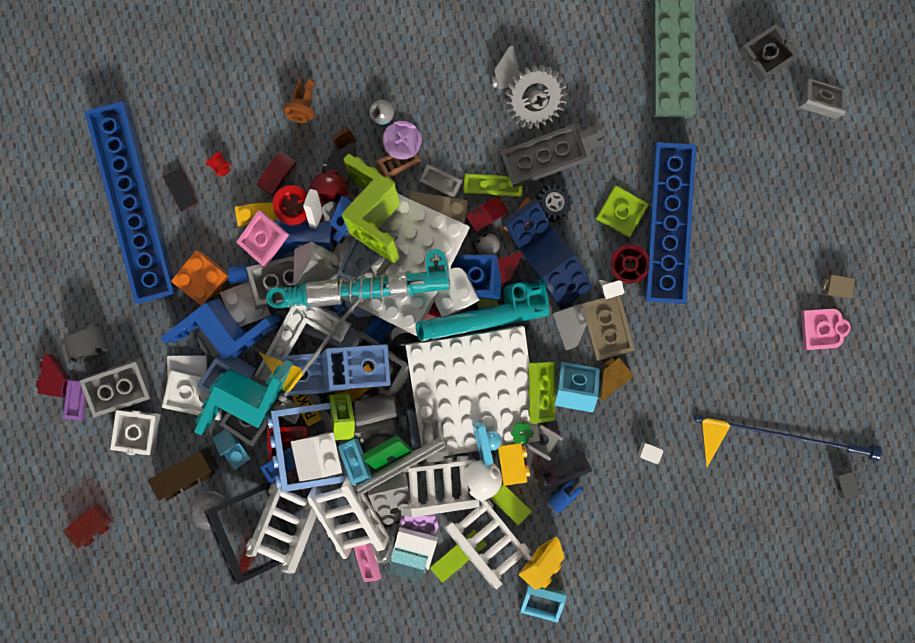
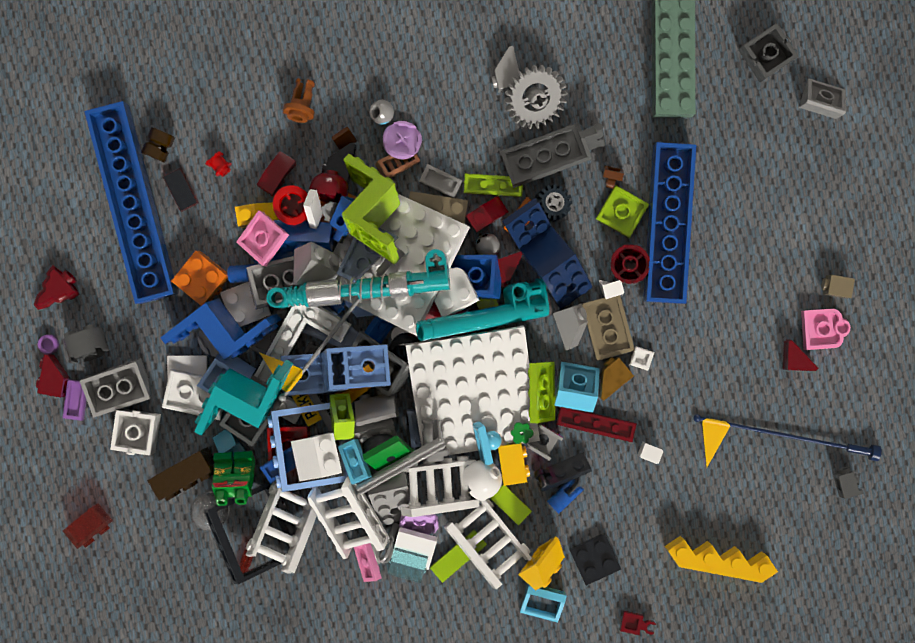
none -> dark red rock [33,265,80,310]
none -> medium lavender tile [38,335,59,354]
none -> dark brown wheel [141,127,176,163]
none -> green hips [212,451,255,506]
none -> dark red tile [556,407,637,442]
none -> black plate [569,533,621,586]
none -> reddish brown tile [602,165,624,189]
none -> dark red plate [619,610,656,635]
none -> white tile [629,346,654,371]
none -> yellow brick [664,536,778,583]
none -> dark red slope [783,339,819,371]

